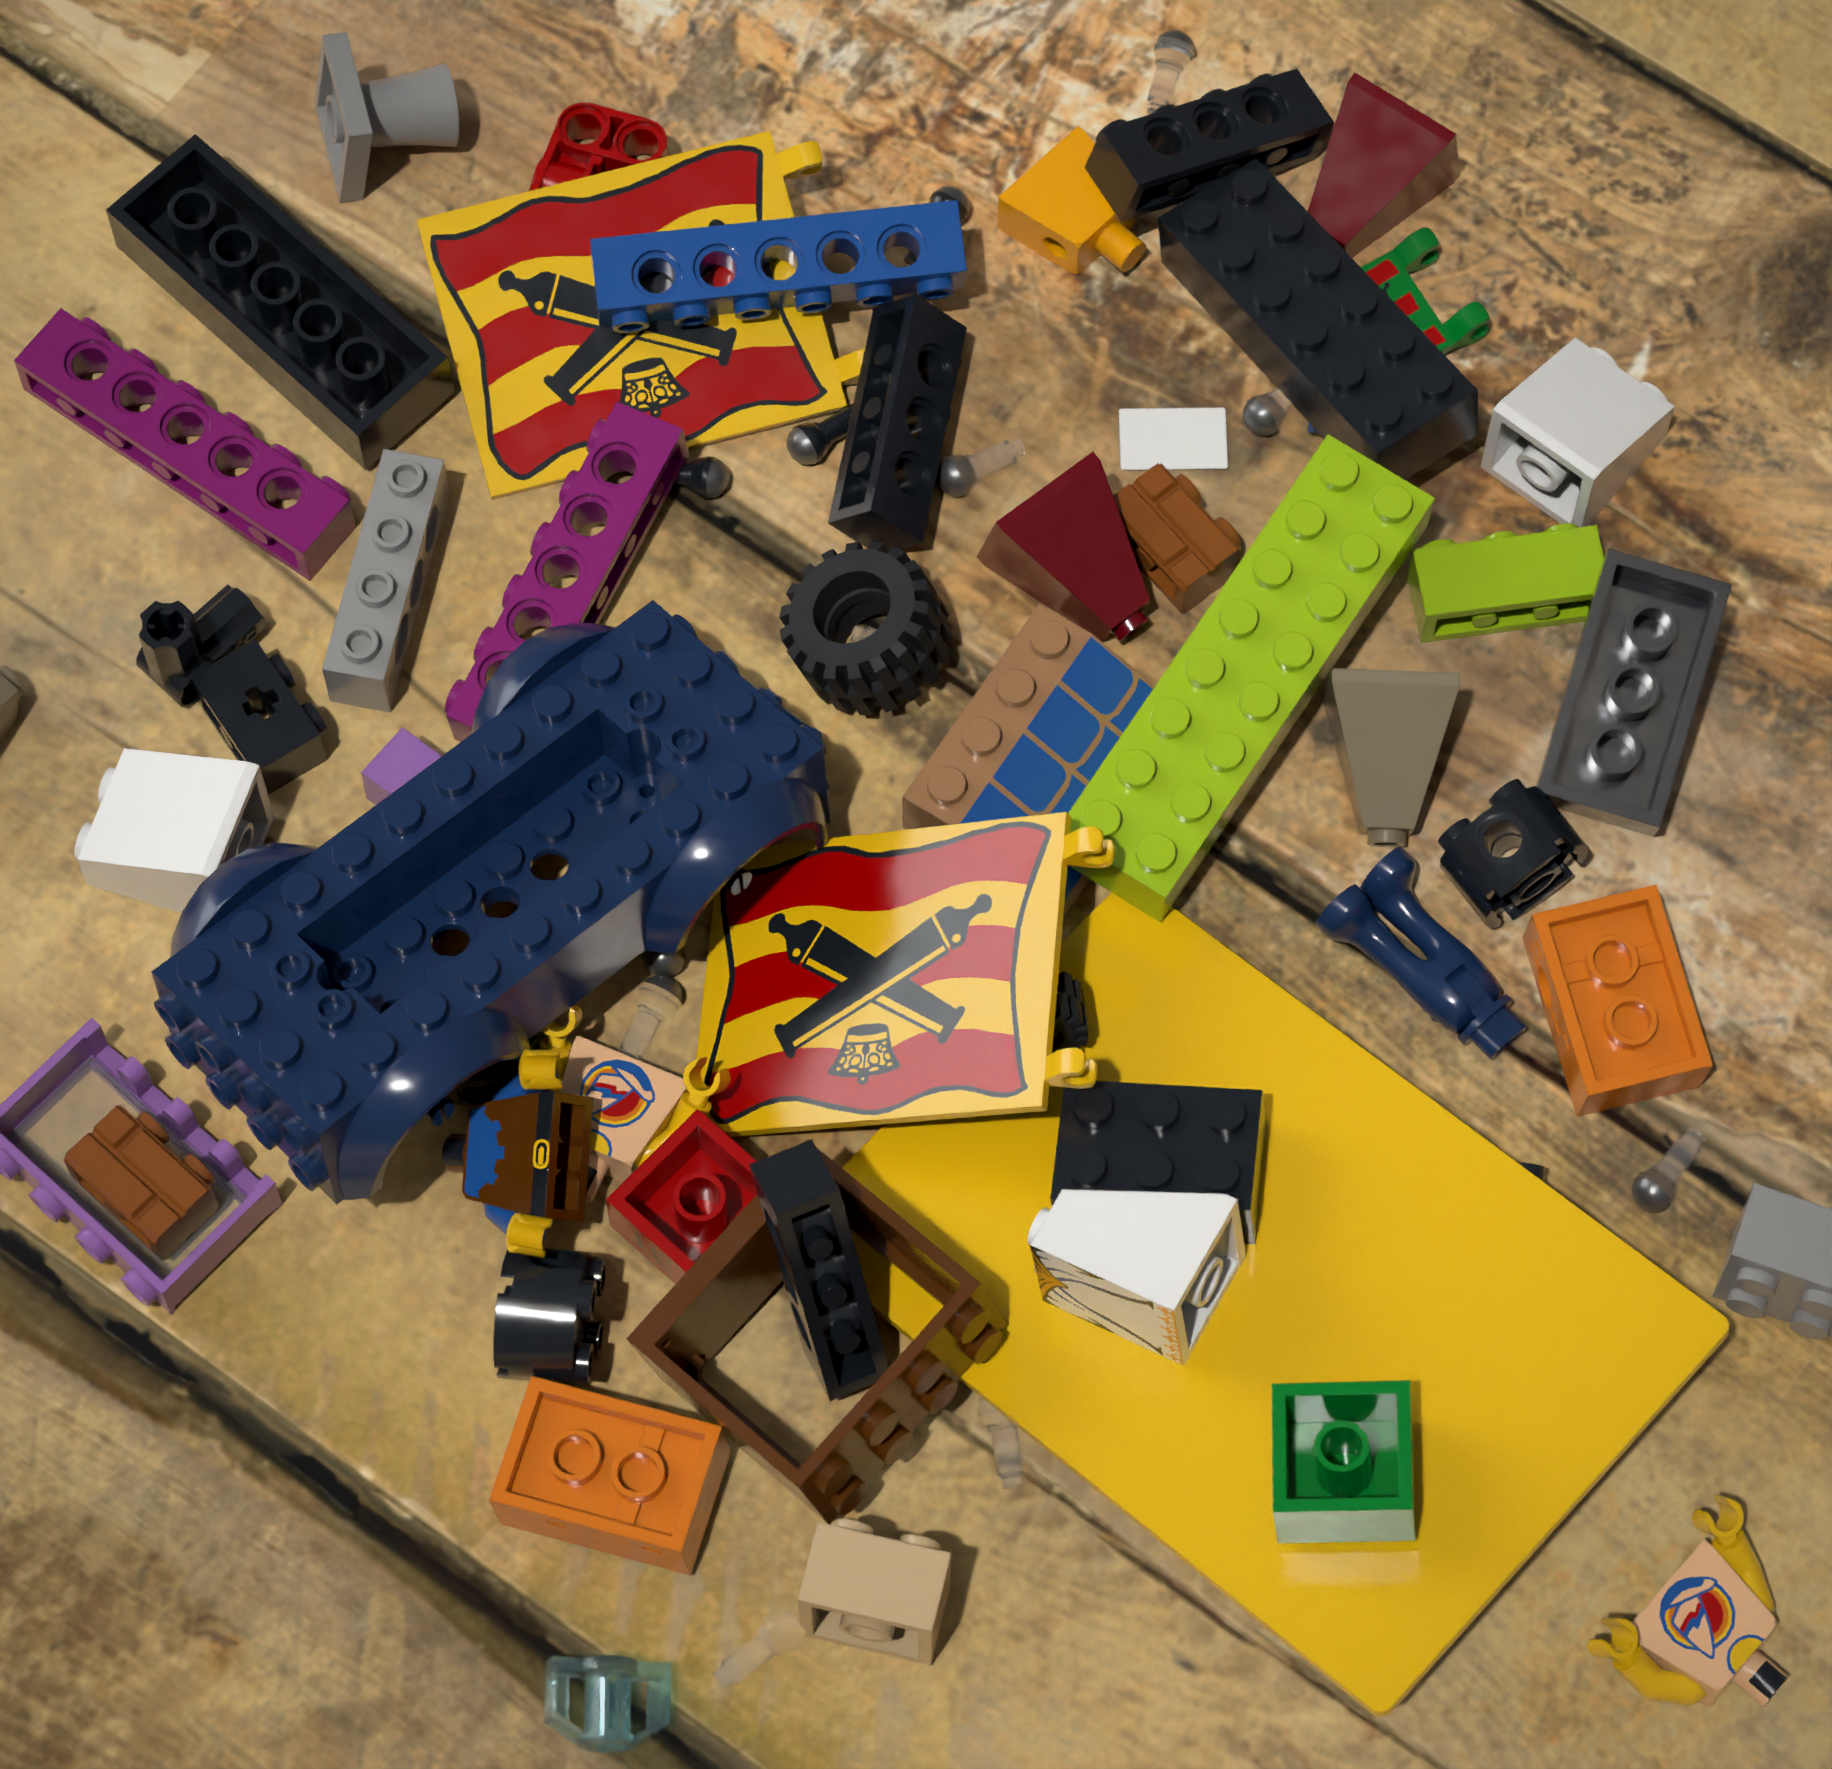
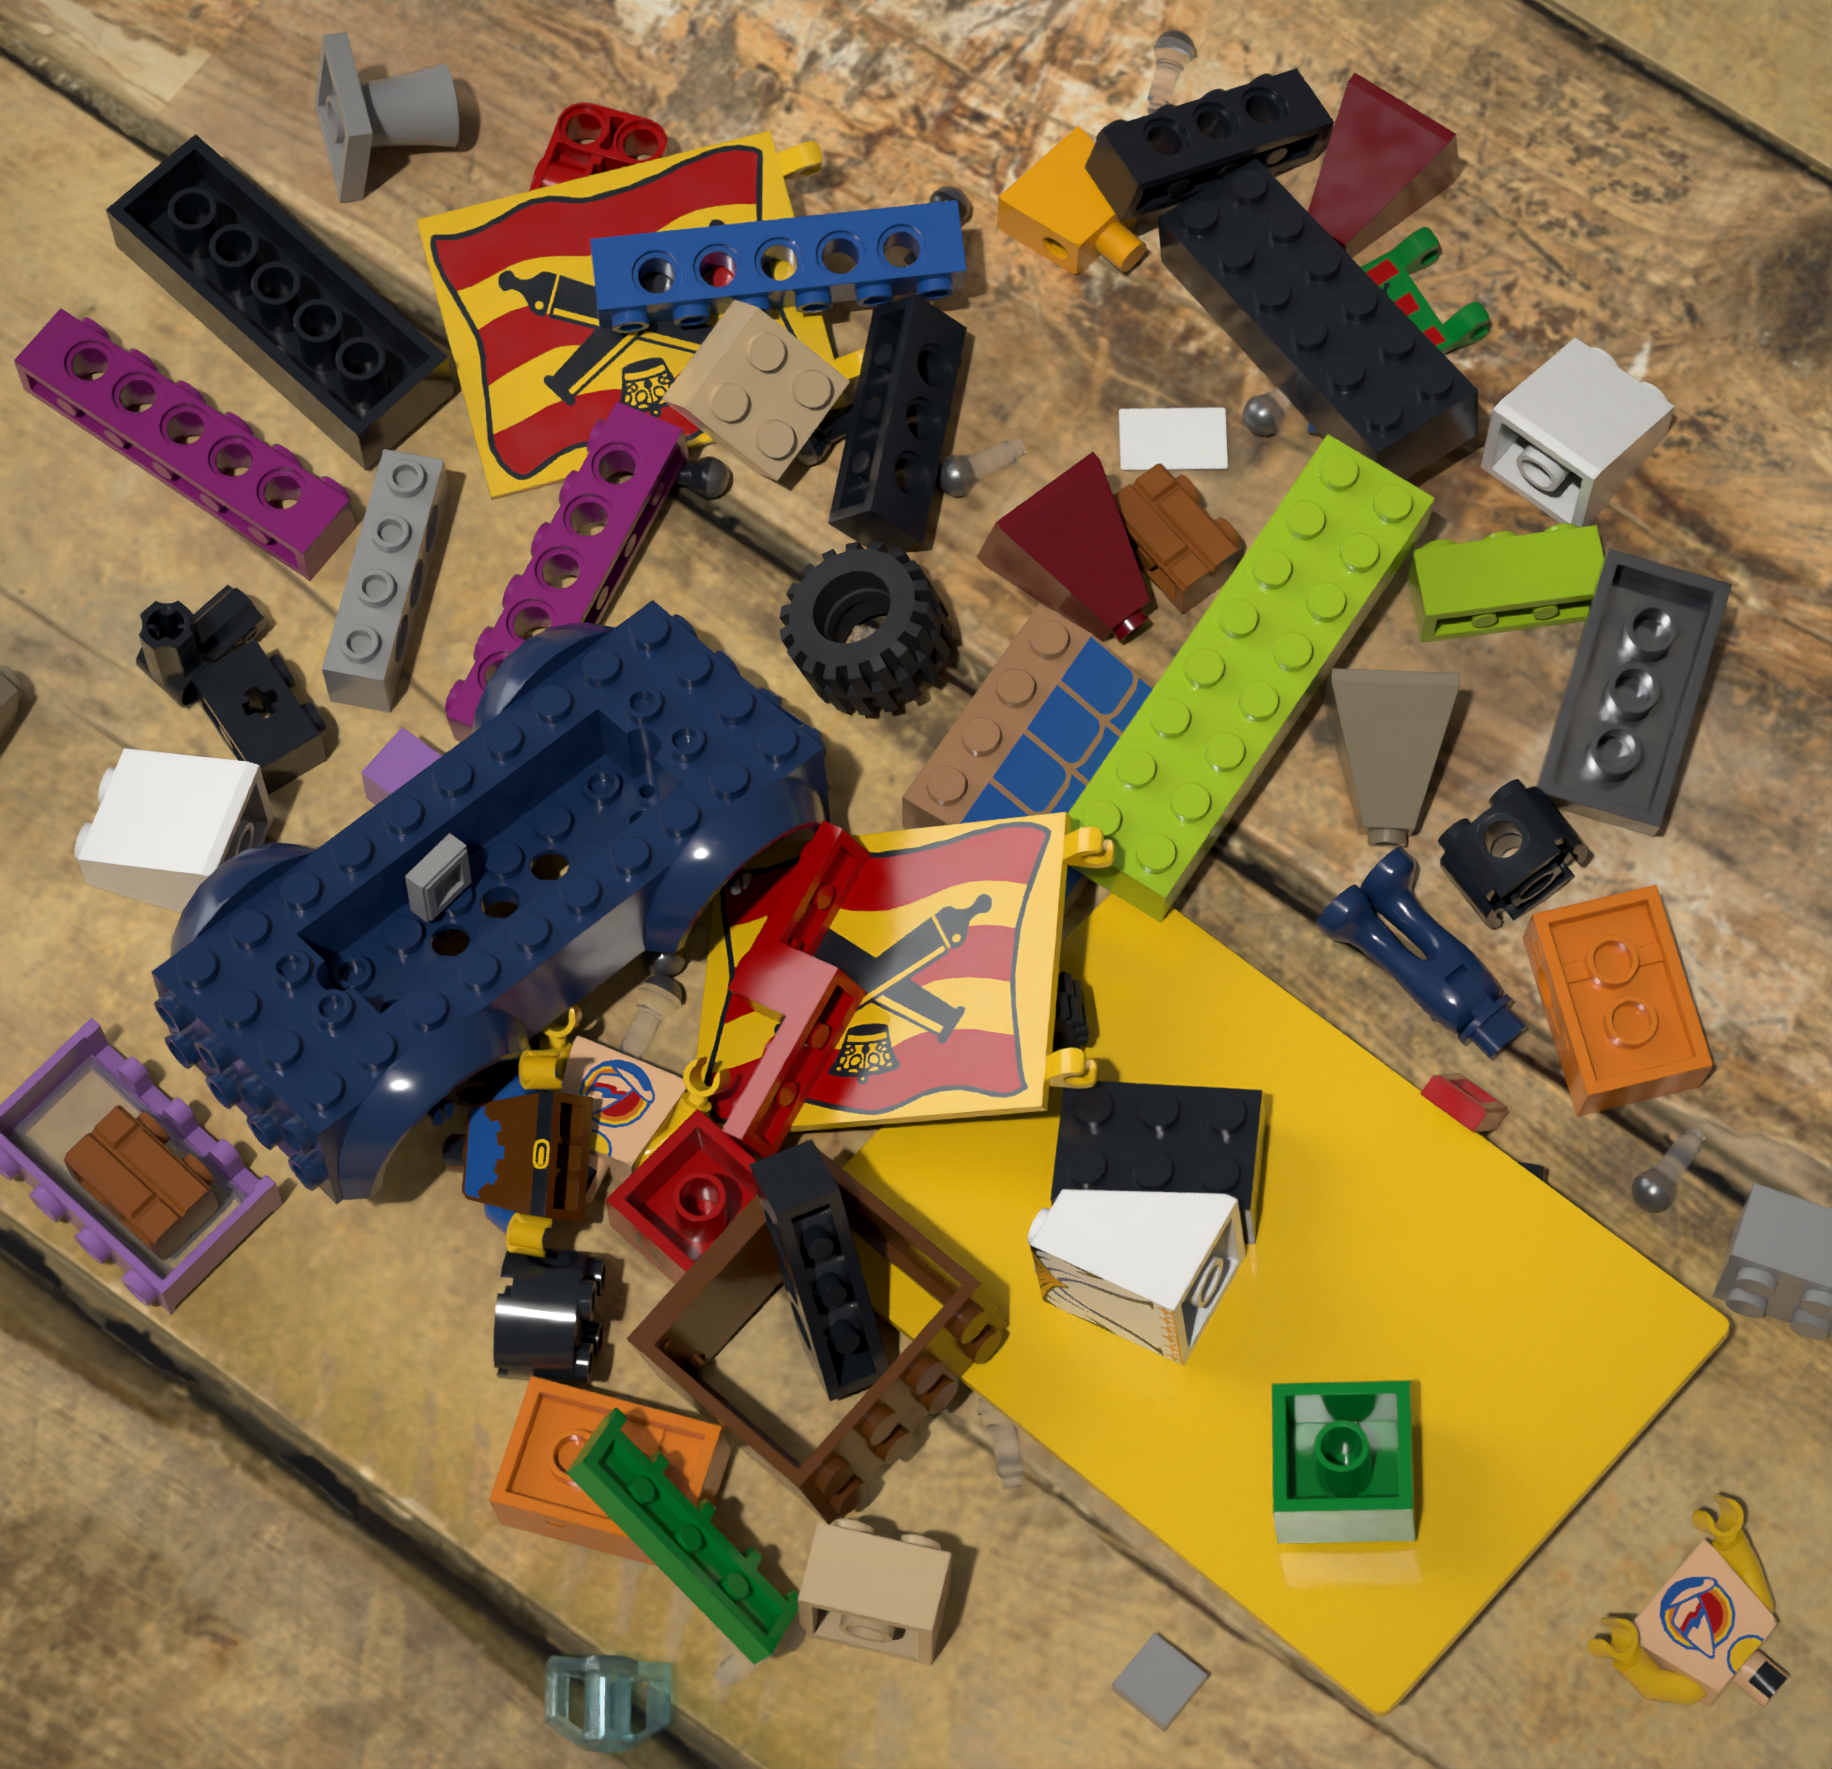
none -> light grey tile [405,833,472,923]
none -> green hinge [566,1408,799,1665]
none -> tan brick [662,300,850,481]
none -> red bracket [722,820,871,1159]
none -> light grey tile [1111,1633,1208,1732]
none -> red tile [1420,1073,1509,1133]

